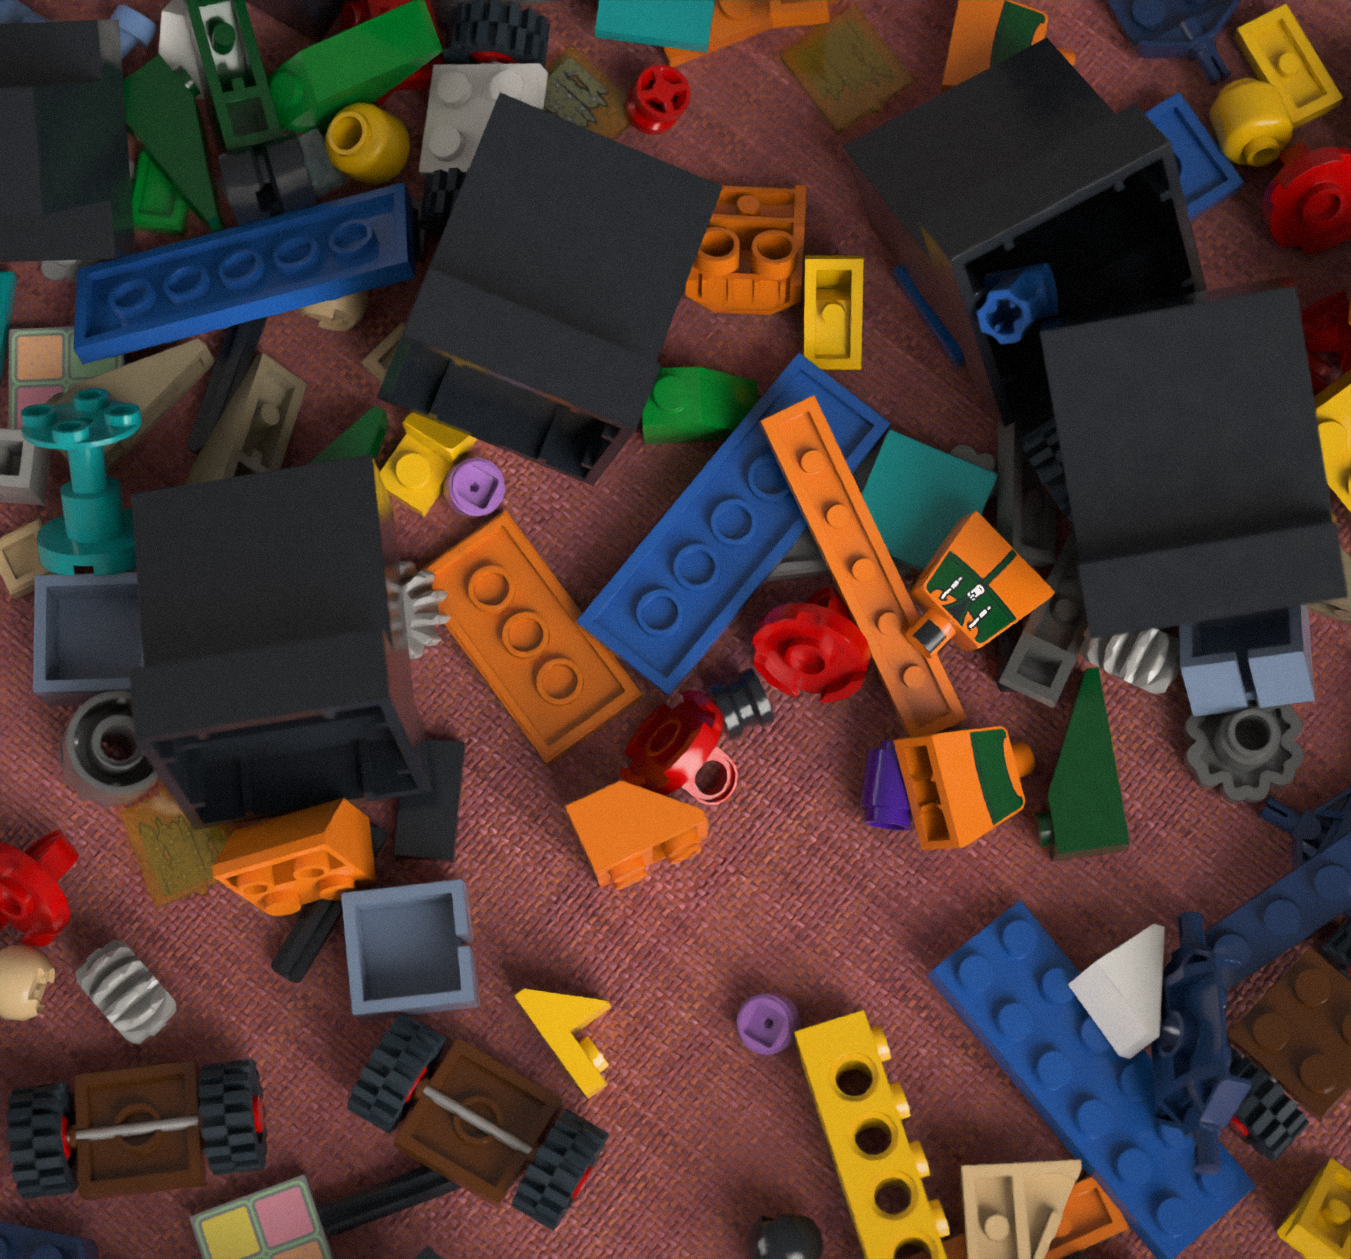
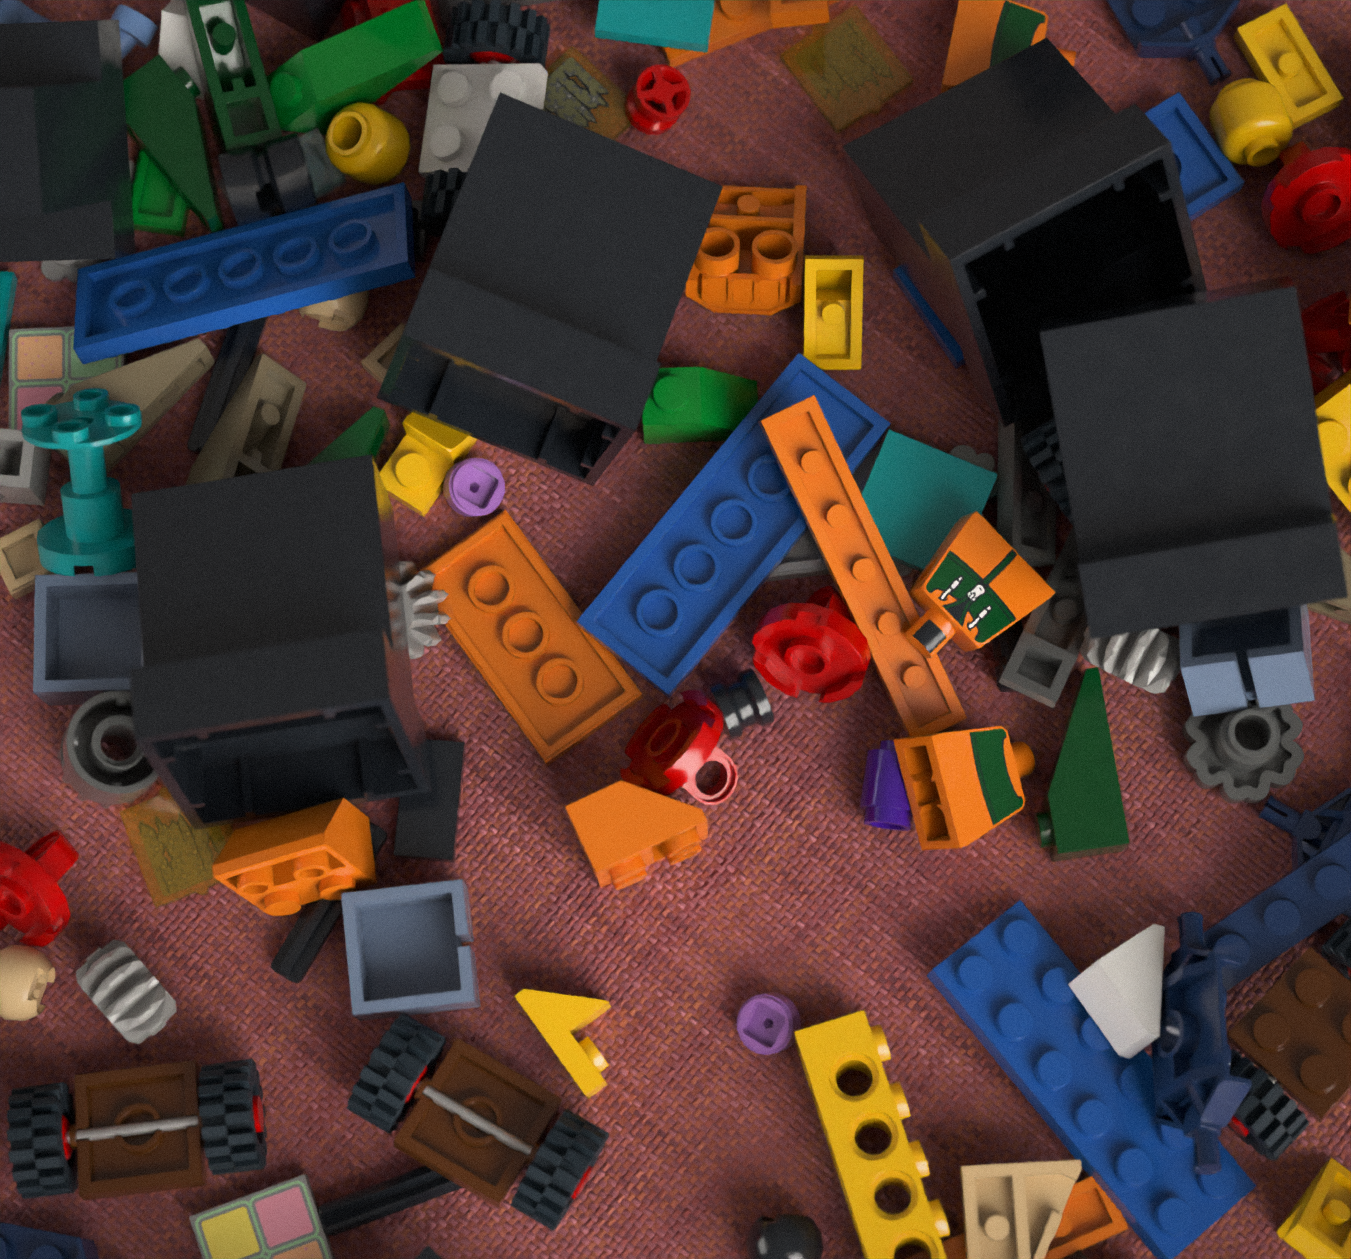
blue piece [977,262,1058,344] -> none

